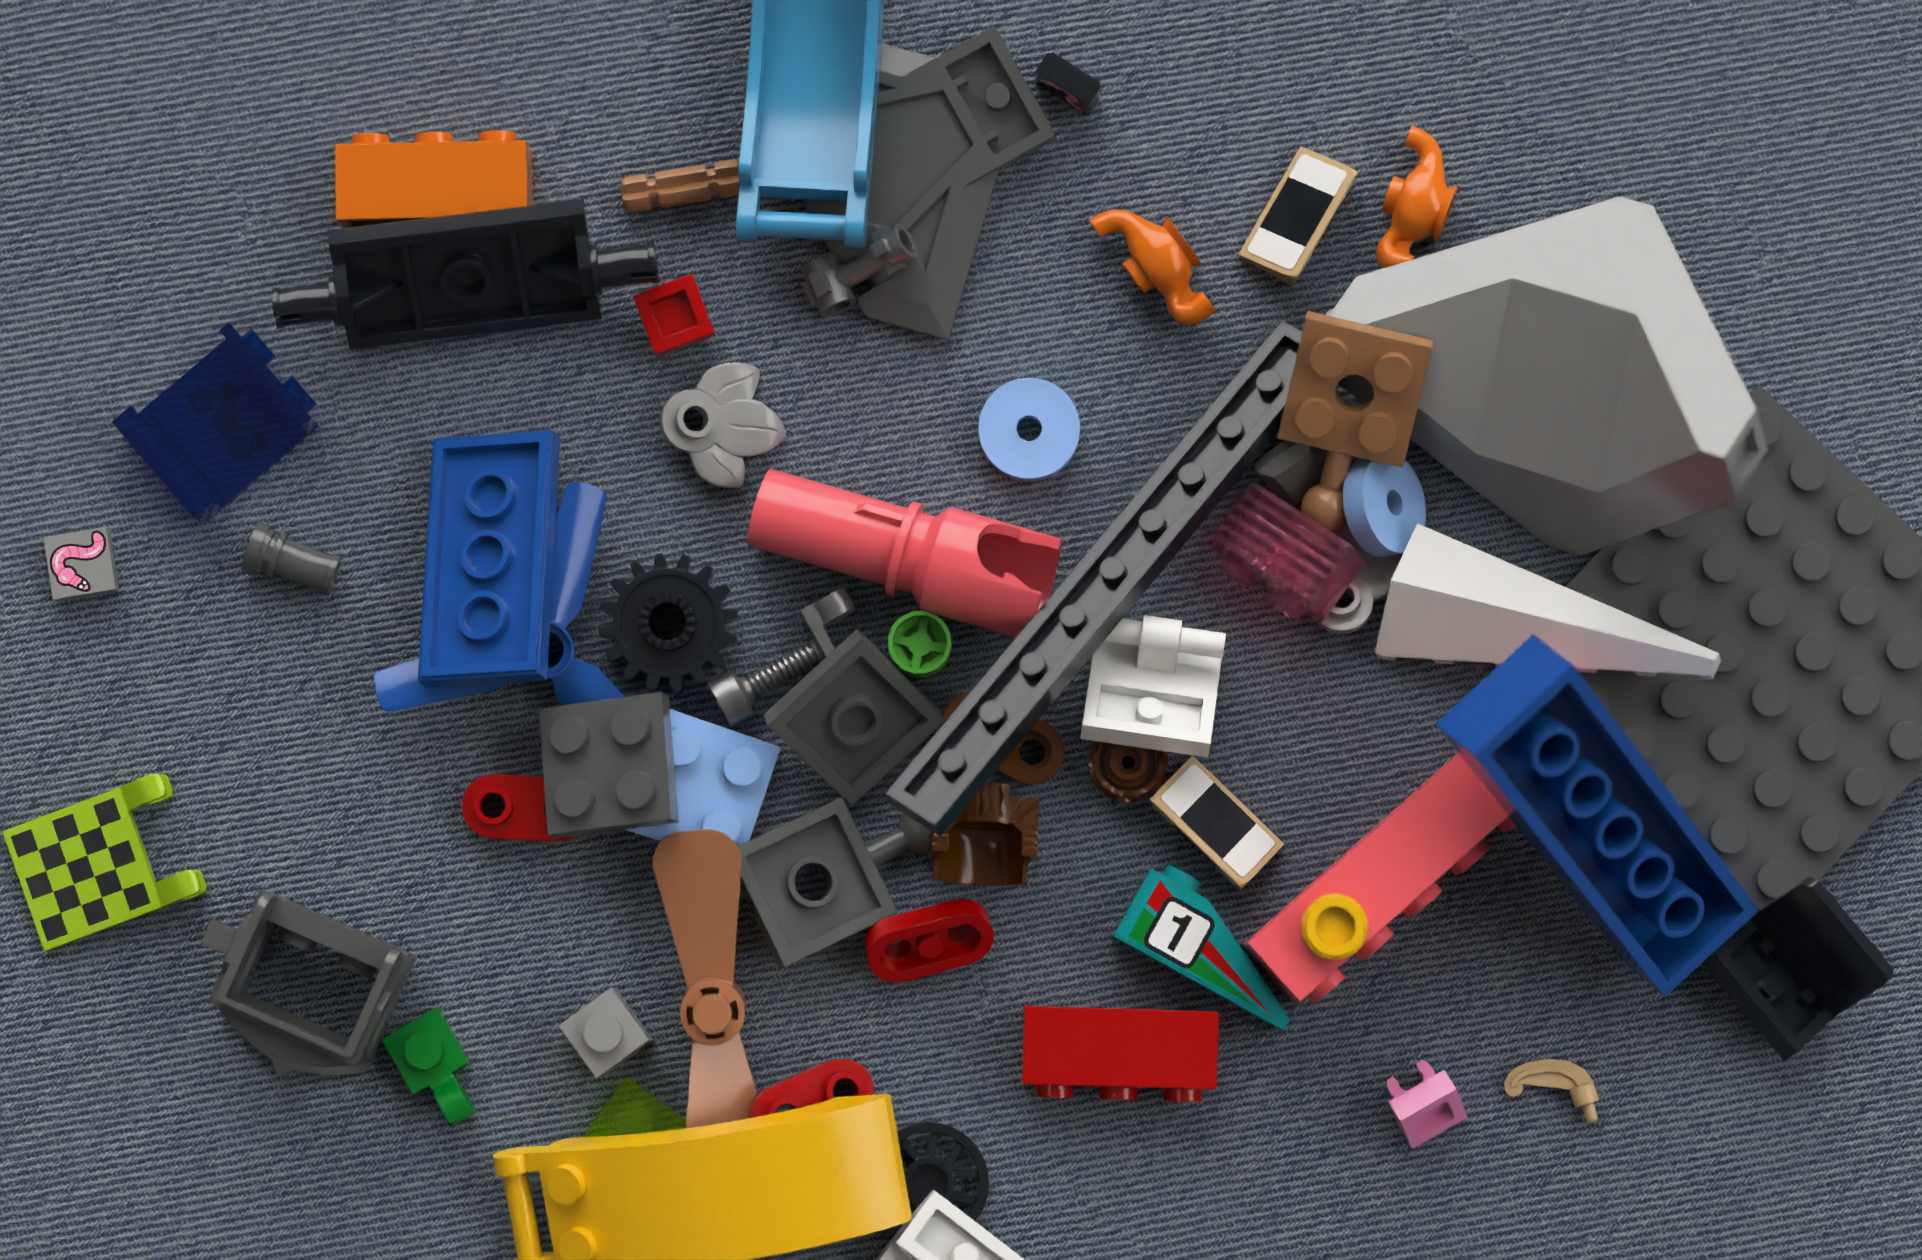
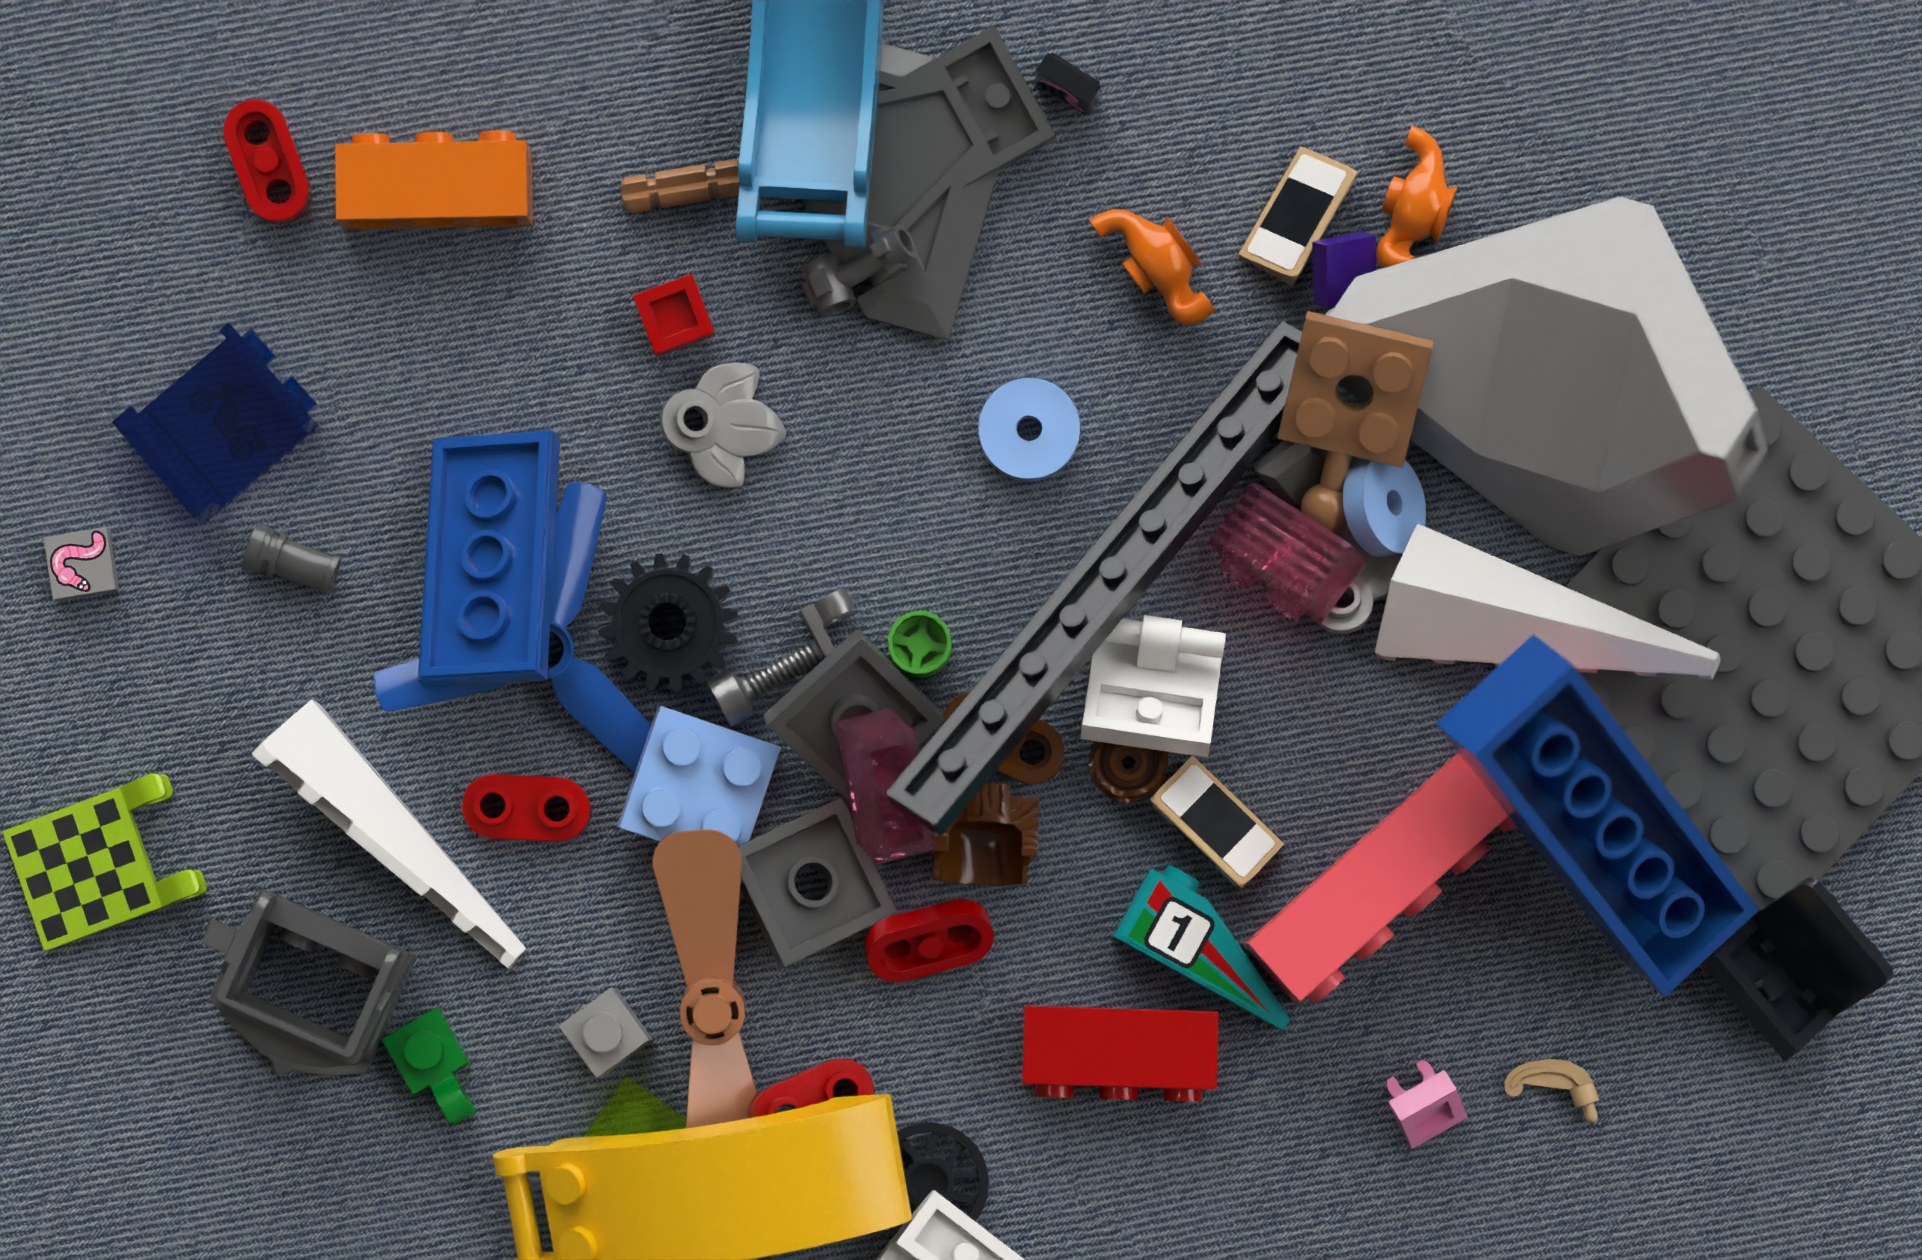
black plate [272,199,659,349] -> none
dark grey plate [538,692,679,838] -> none
coral piece [747,468,1063,638] -> none
yellow tile [1301,894,1368,960] -> none
none -> red plate [223,99,312,225]
none -> white wedge [252,699,526,969]
none -> clear pink brick [836,708,937,863]
none -> dark purple tile [1312,231,1376,308]

